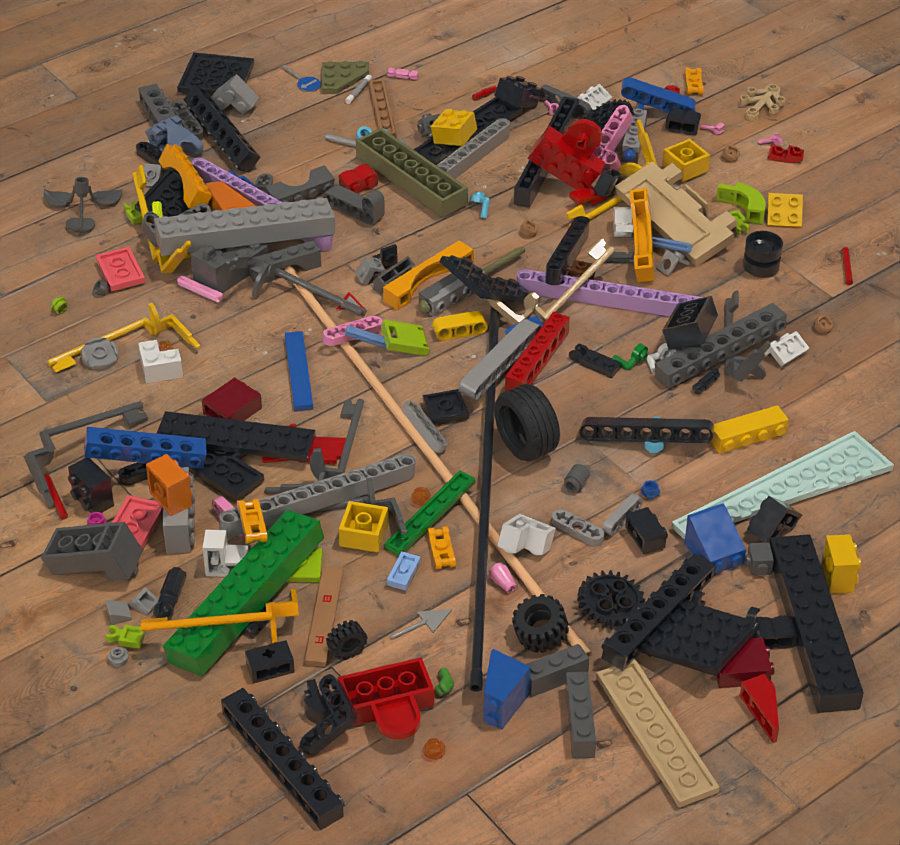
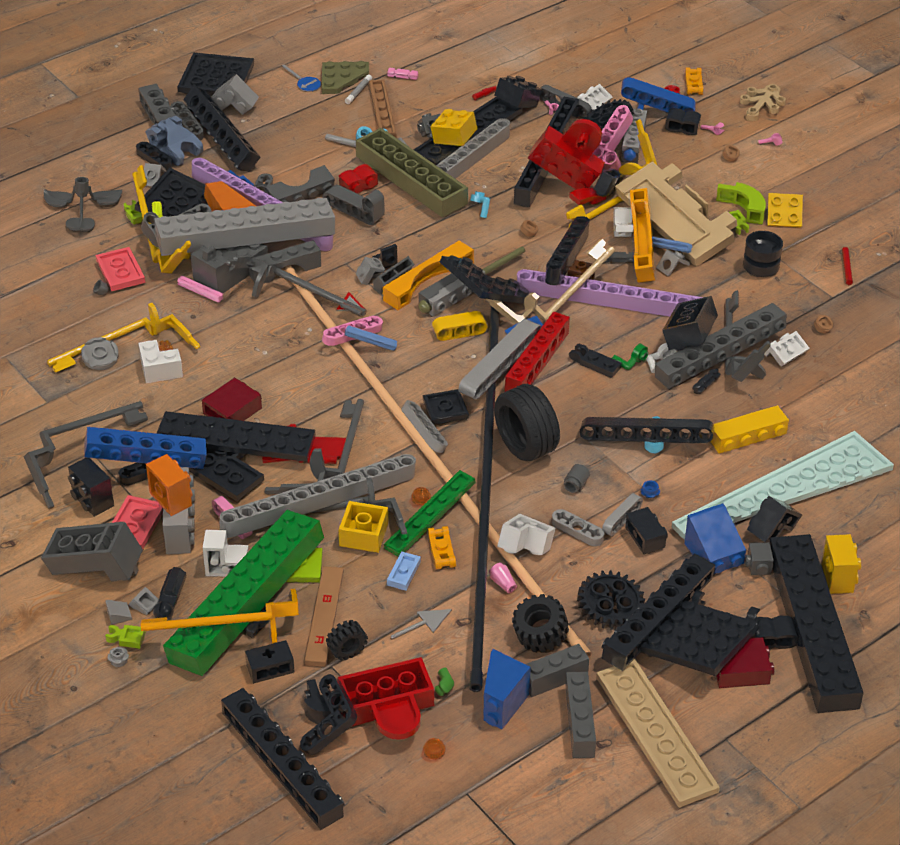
red bar [44,475,68,520] -> none
lime plate [51,297,68,314] -> none
dark pink plate [87,512,107,525] -> none
light orange arch [158,144,212,209] -> none
light orange plate [237,499,267,544] -> none
blue tile [285,331,313,411] -> none
lime container [380,319,430,356] -> none
yellow brick [662,139,710,182] -> none
red slope [739,674,779,743] -> none
red slope [767,144,804,163] -> none

